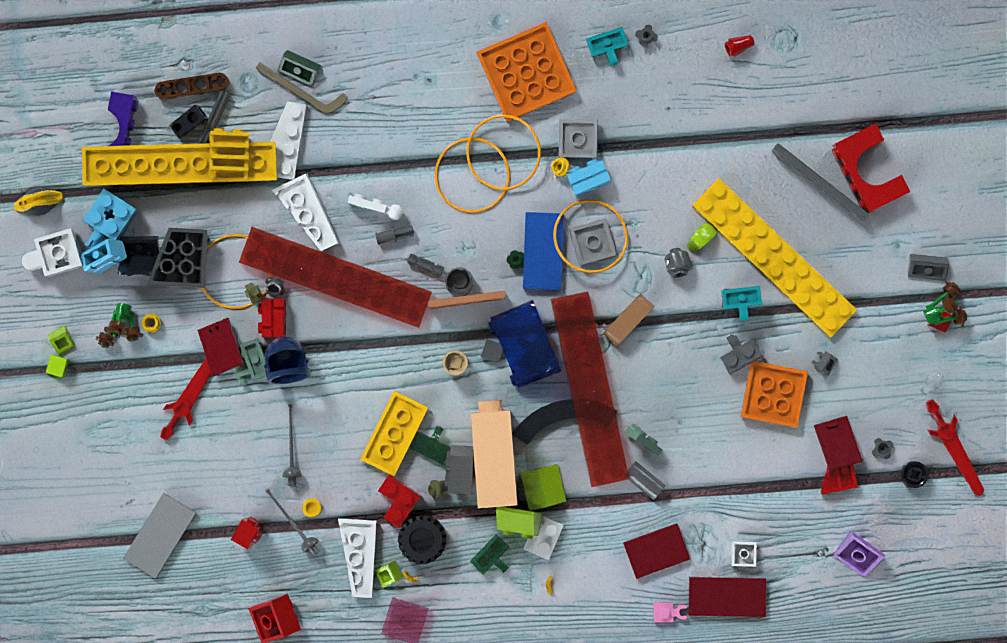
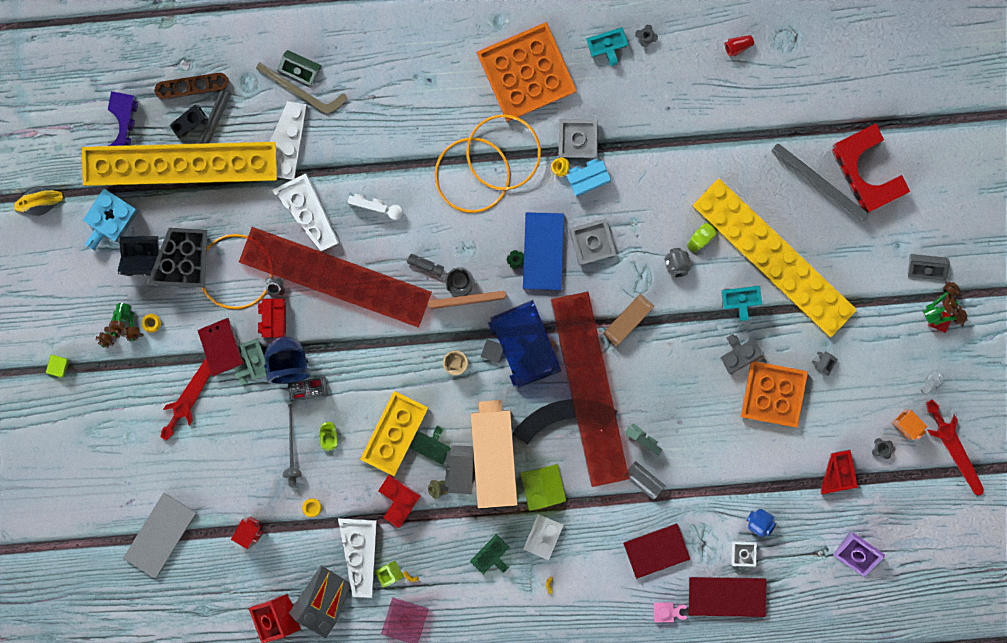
white brick [22,228,83,277] -> none
lime slope [48,326,75,355] -> none
medium azure brick [80,239,127,274] -> none
yellow plate [209,128,249,179] -> none
olive plate [245,283,262,304] -> none
dark grey sword [266,489,320,556] -> none
dark grey axle [375,225,414,245] -> none
black tyre [398,515,446,564] -> none
lime slope [496,506,542,539] -> none
light orange piece [553,200,628,273] -> none
dark red container [814,416,863,471] -> none
black wheel [900,461,929,488] -> none
none -> slope [288,376,329,402]
none -> dark grey slope [289,565,350,638]
none -> lime hair [319,422,337,451]
none -> blue head [746,509,776,537]
none -> orange brick [892,409,928,440]

